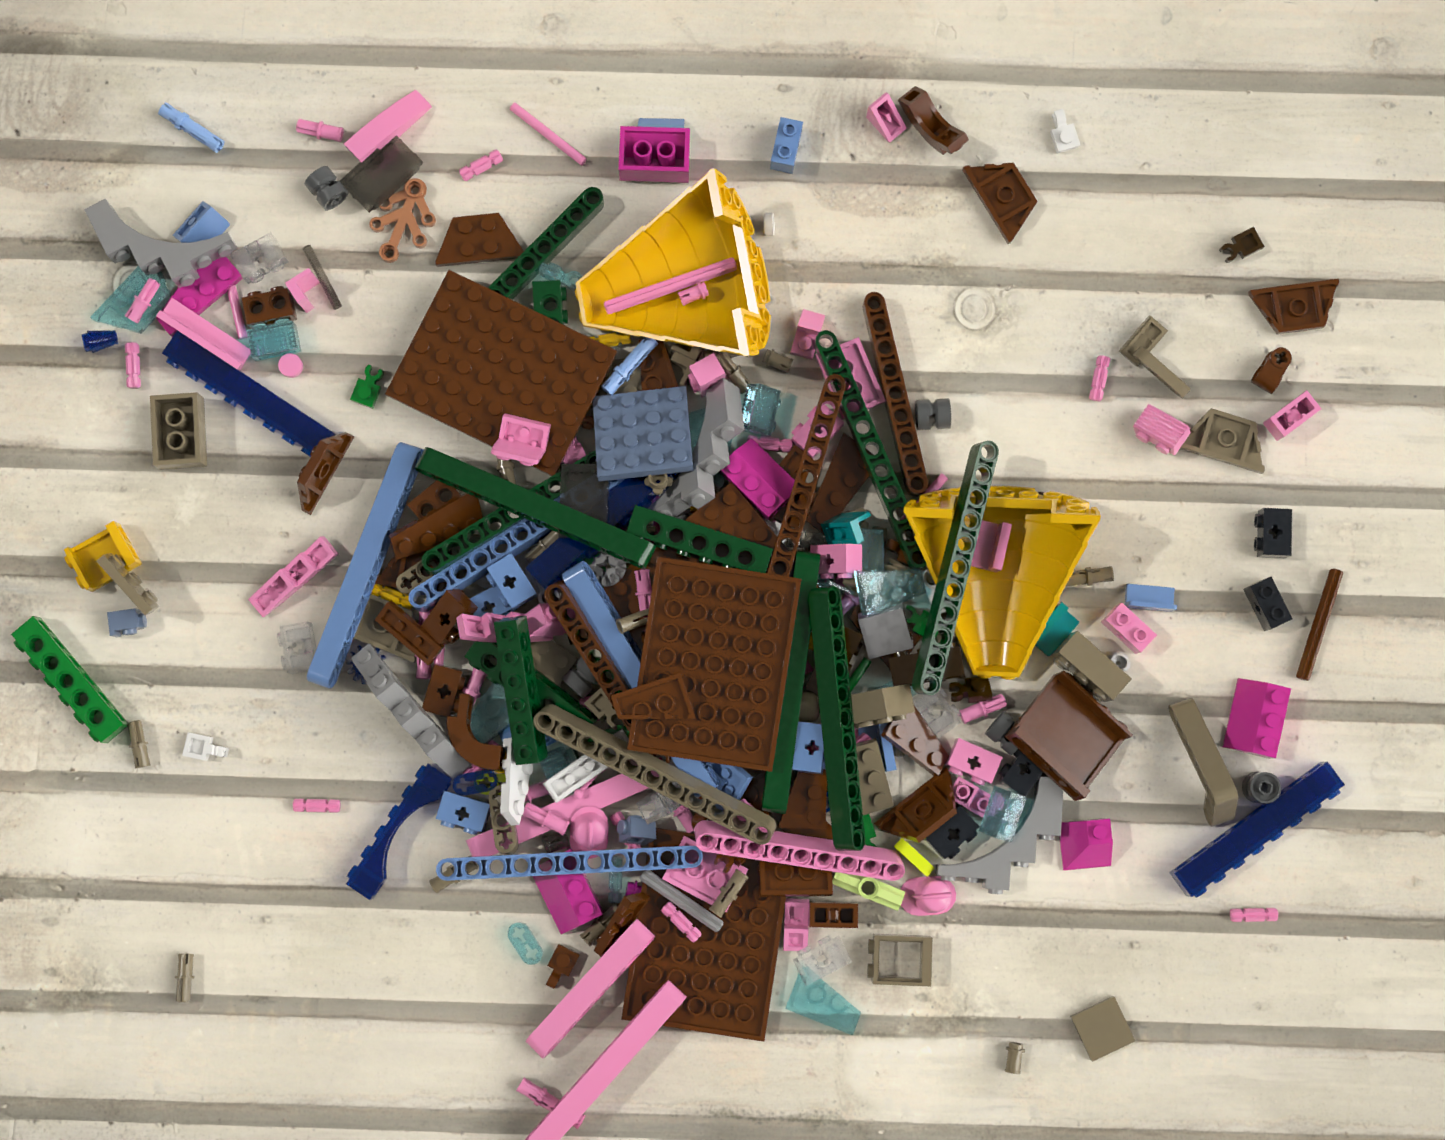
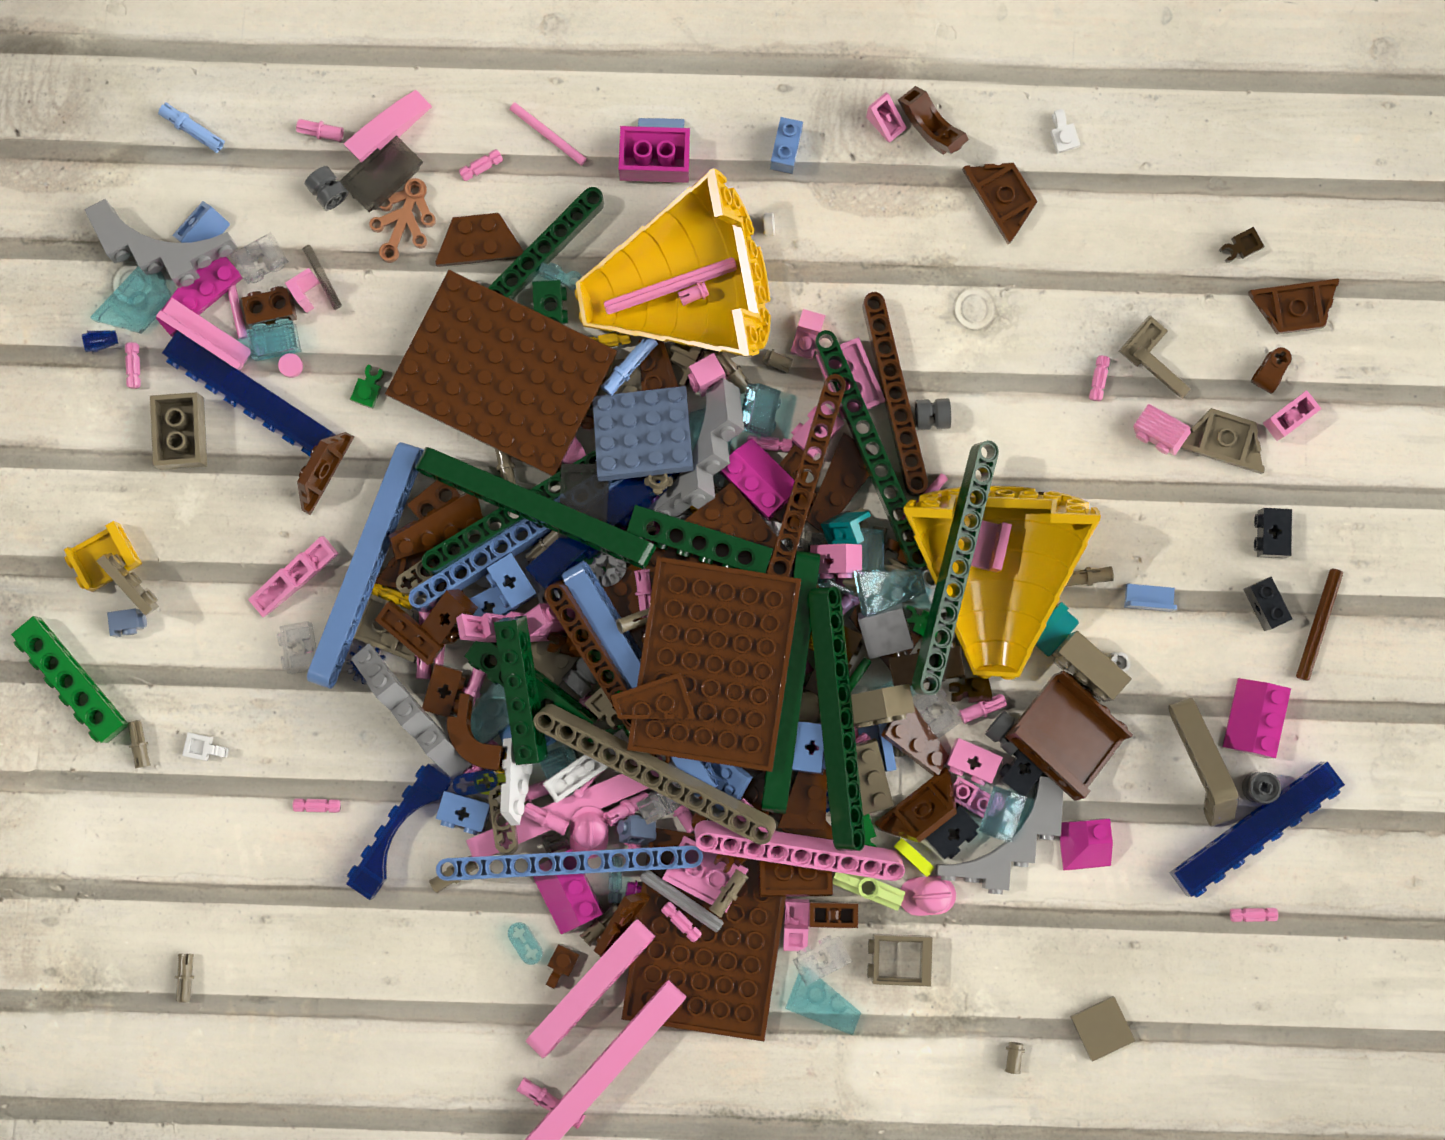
bright pink axle [124,278,160,324] -> none
bright pink bracket [491,414,551,466] -> none
bright pink brick [1101,603,1157,654] -> none
none -> reddish brown plate [546,632,588,658]
none -> bright pink pin [603,791,651,826]

